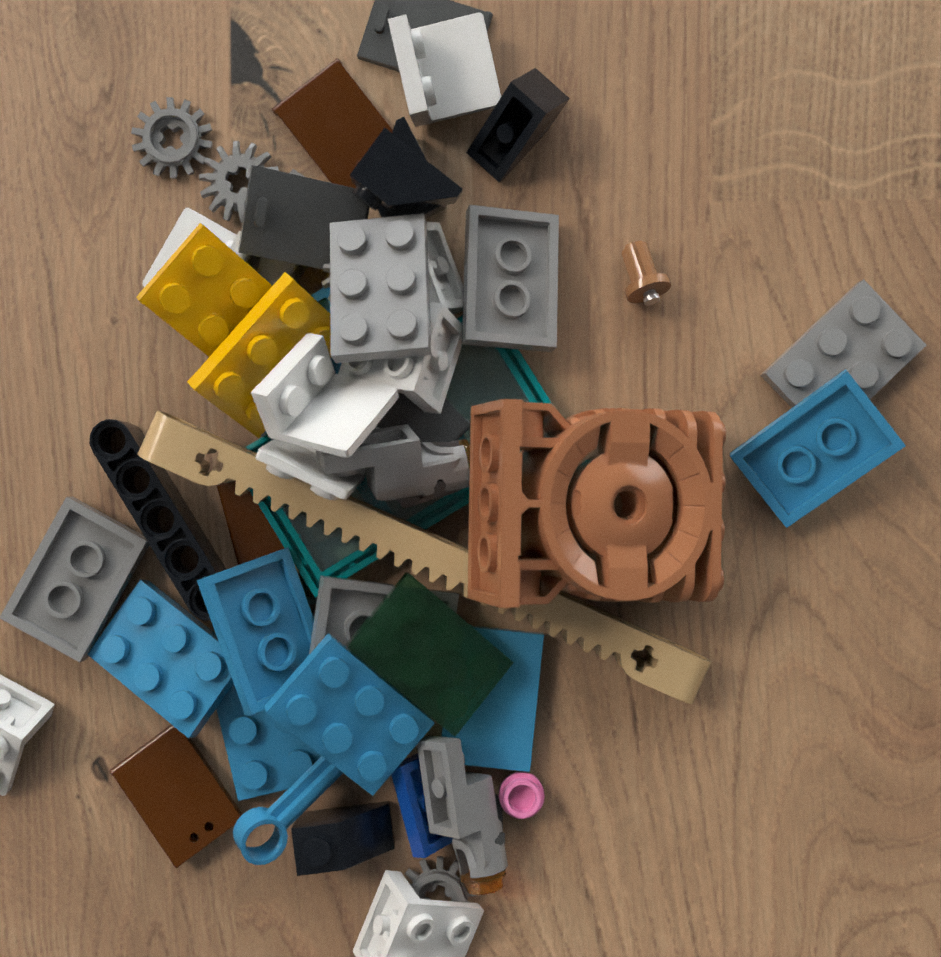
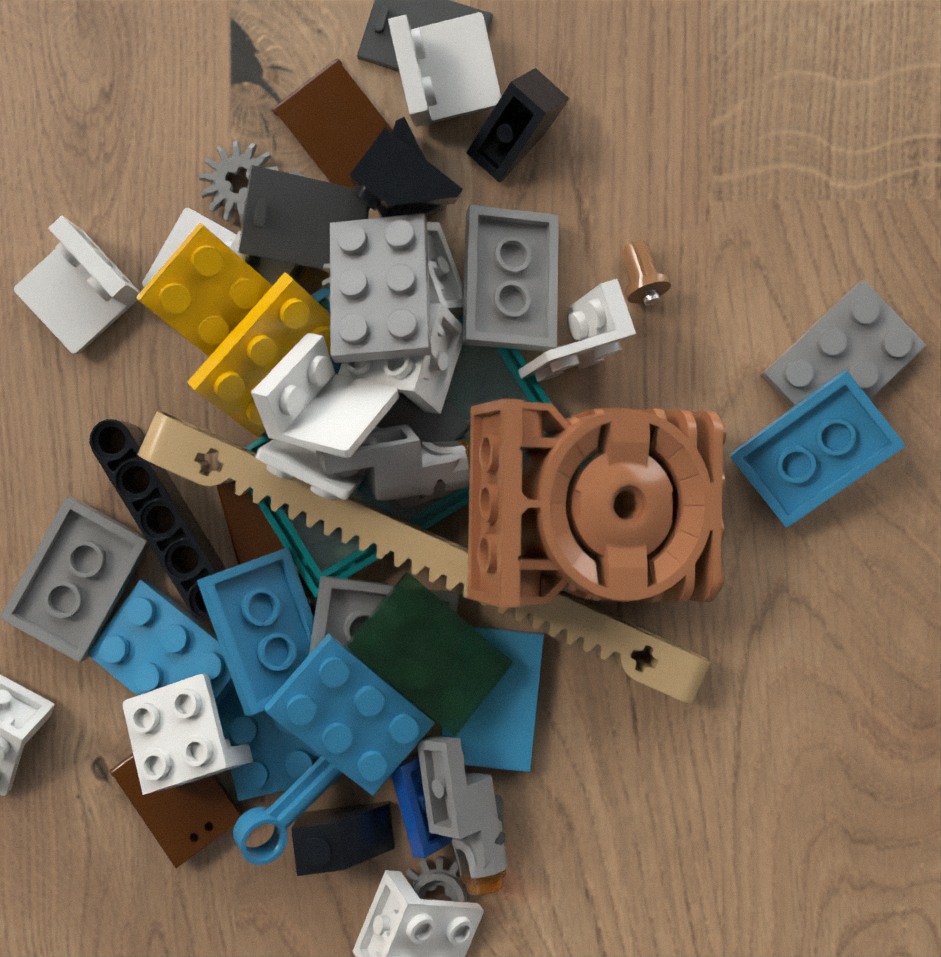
light grey gear [131,97,213,179] -> none
bright pink plate [499,771,545,819] -> none
none -> white bracket [14,215,140,355]
none -> white bracket [122,674,253,795]
none -> white bracket [518,279,636,382]

